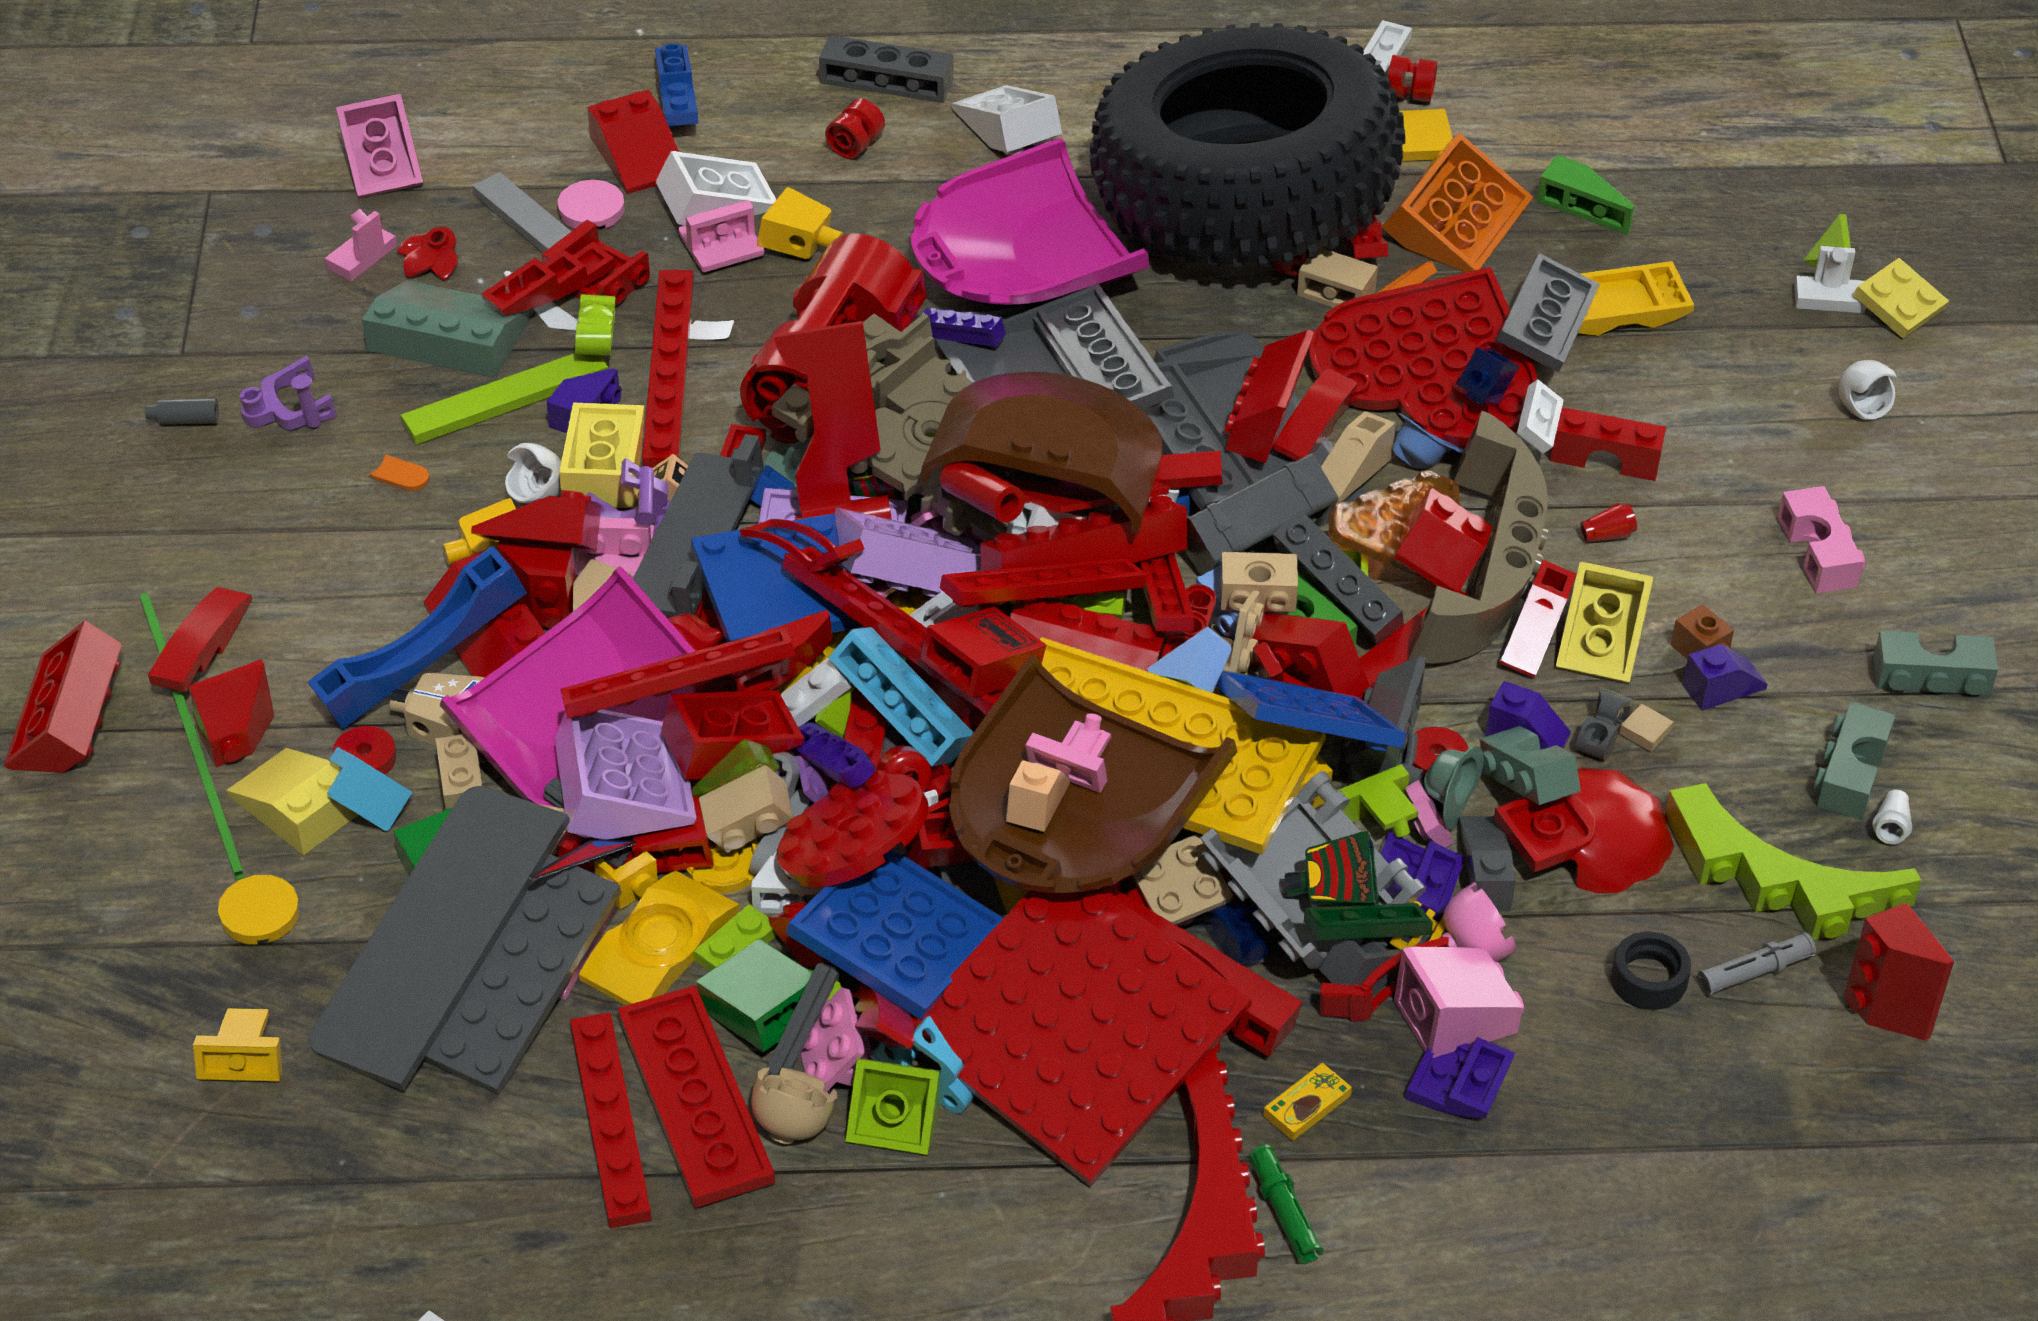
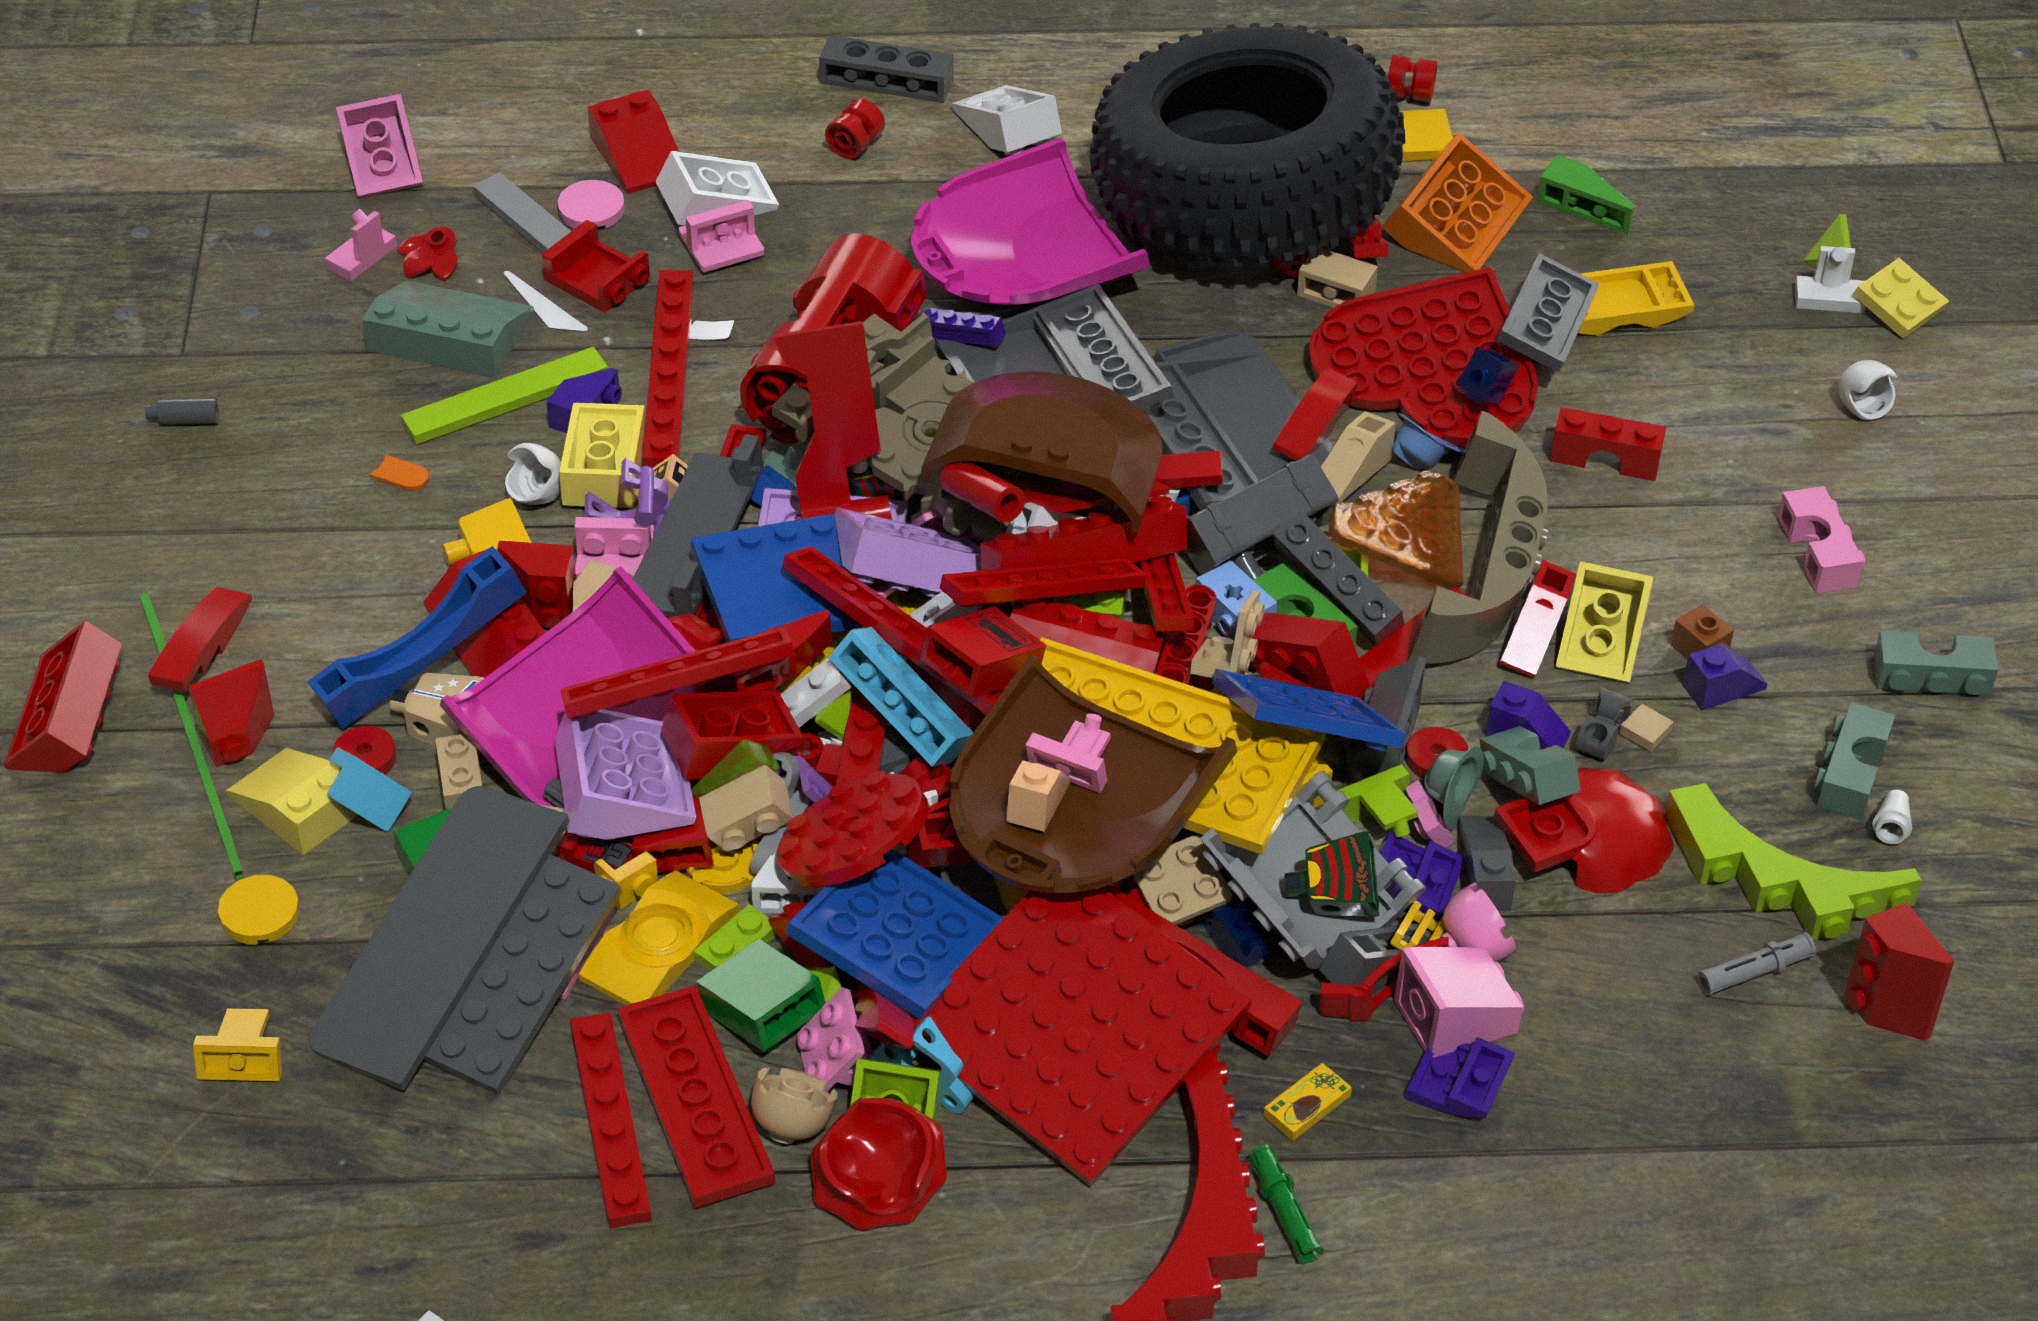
medium lavender piece [239,355,337,430] -> none
red slope [471,490,601,550] -> none
red slope [481,242,616,315] -> none
sticker [529,839,637,879] -> none
lime piece [575,294,616,356] -> none
blue slope [655,43,699,126] -> none
red piece [739,519,865,572] -> none
yellow torso [757,187,843,259] -> none
dark grey axle [767,963,839,1075] -> none
dark purple beam [791,722,875,788] -> none
red head [877,745,932,793] -> none
light blue slope [1147,627,1232,692] -> none
tan brick [1220,552,1298,612] -> none
red slope [1224,330,1314,463] -> none
red tile [1253,641,1283,682] -> none
dark green tile [1303,903,1433,940] -> none
white plate [1363,20,1412,77] -> none
orange tile [1376,261,1437,293] -> none
red slope [1393,488,1492,593] -> none
dark grey hand [1402,733,1424,785] -> none
white piece [1516,379,1563,454] -> none
red cone [1580,503,1637,543] -> none
black tyre [1611,931,1691,1010] -> none
none -> red piece [810,1098,947,1231]

